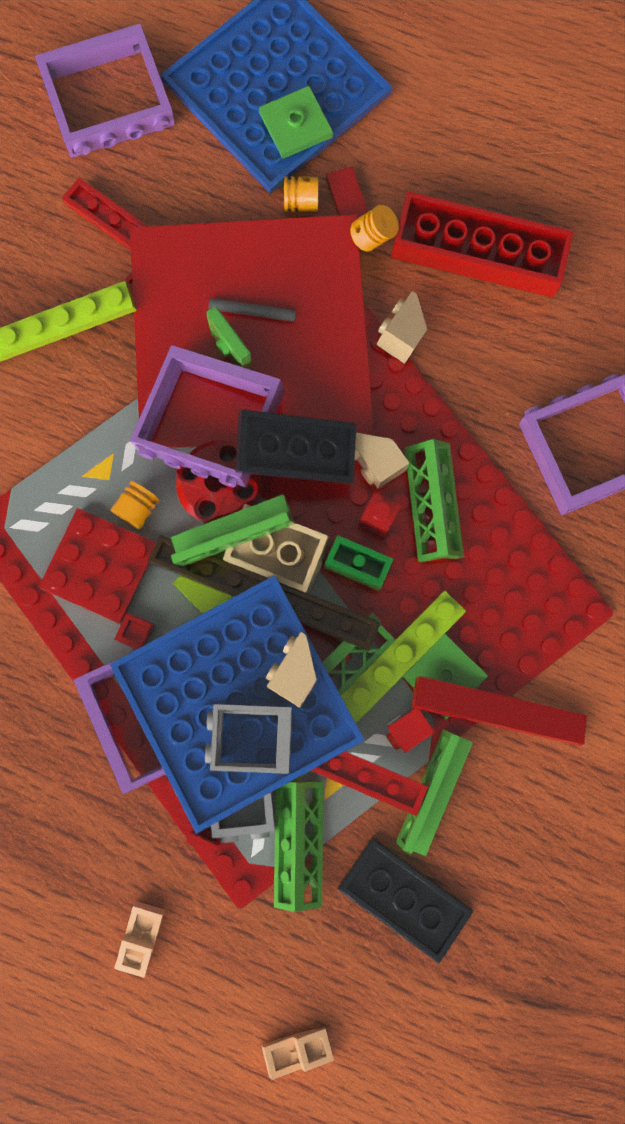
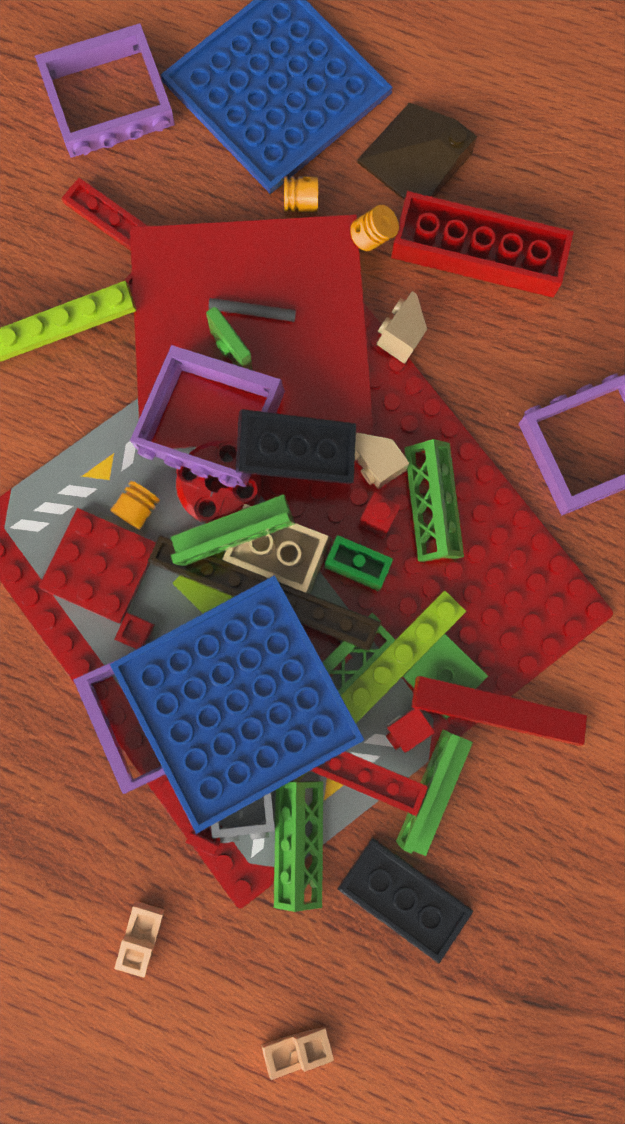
light grey window [205,704,293,774] -> none
bright green plate [259,86,333,159] -> none
tan slope [265,632,317,708] -> none
red tile [326,167,368,219] -> none
none -> dark brown slope [357,102,477,200]

